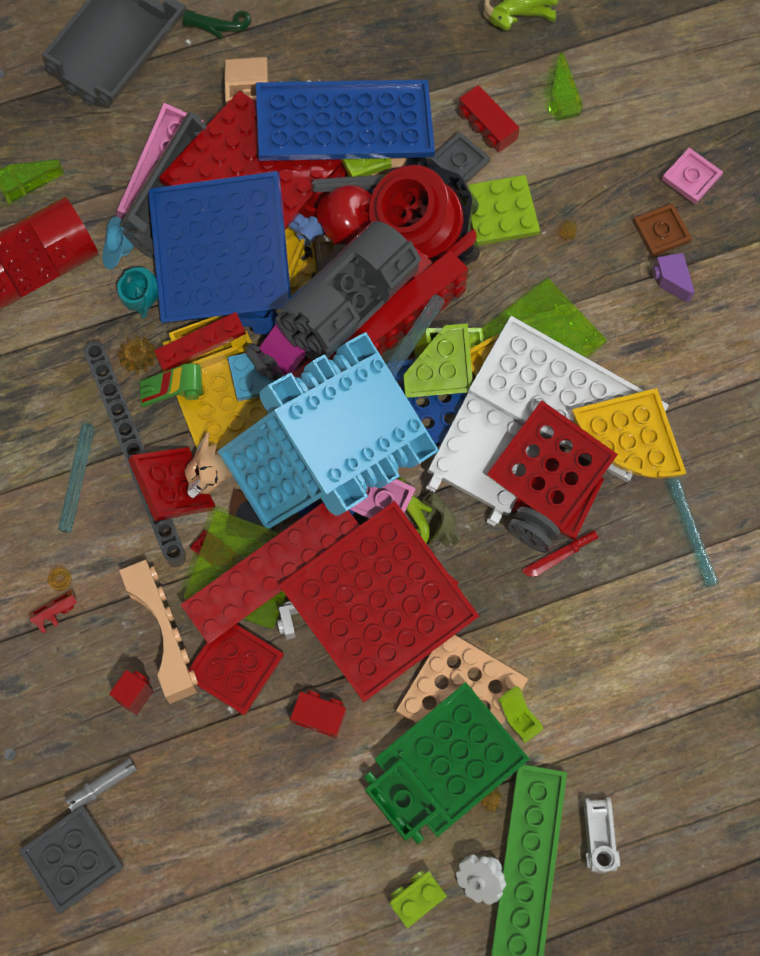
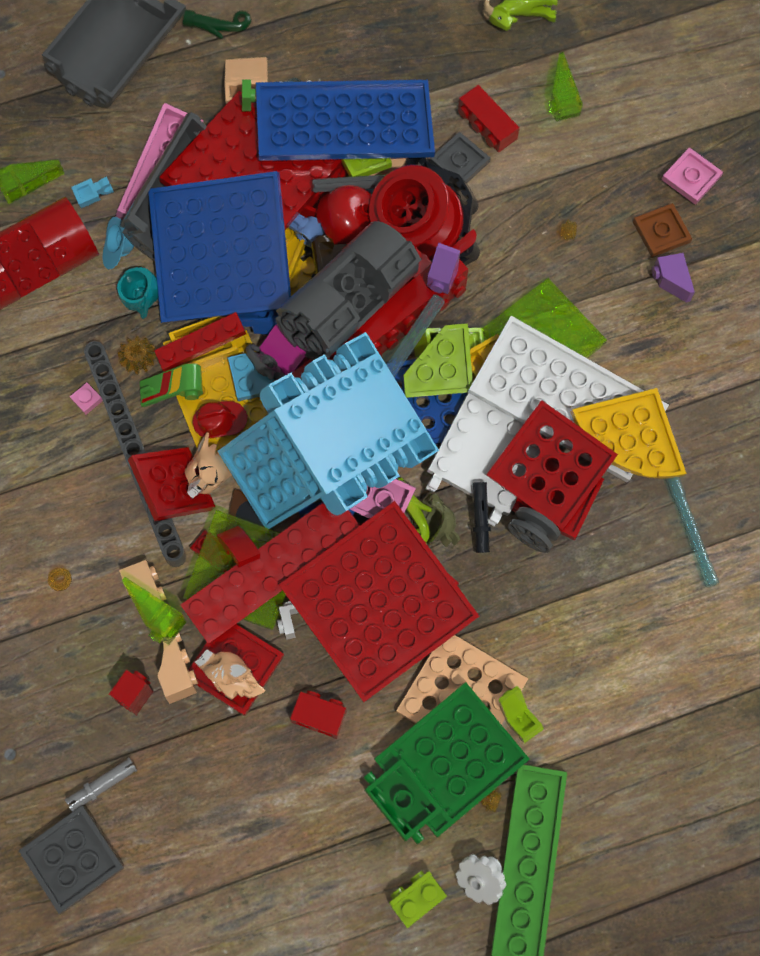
red plate [29,590,77,633] -> none
clear light blue axle [58,423,94,533] -> none
lime plate [464,175,540,246] -> none
red piece [522,531,599,577] -> none
white piece [584,797,620,874] -> none
none -> bright pink plate [70,383,103,415]
none -> medium azure plate [71,177,114,208]
none -> clear neon green slope [122,577,186,645]
none -> red piece [193,401,248,438]
none -> light nougat piece [195,650,265,699]
none -> red slope [217,526,260,568]
none -> bright green plate [242,79,255,111]
none -> medium lavender slope [427,243,460,294]
none -> black pin [472,482,491,553]

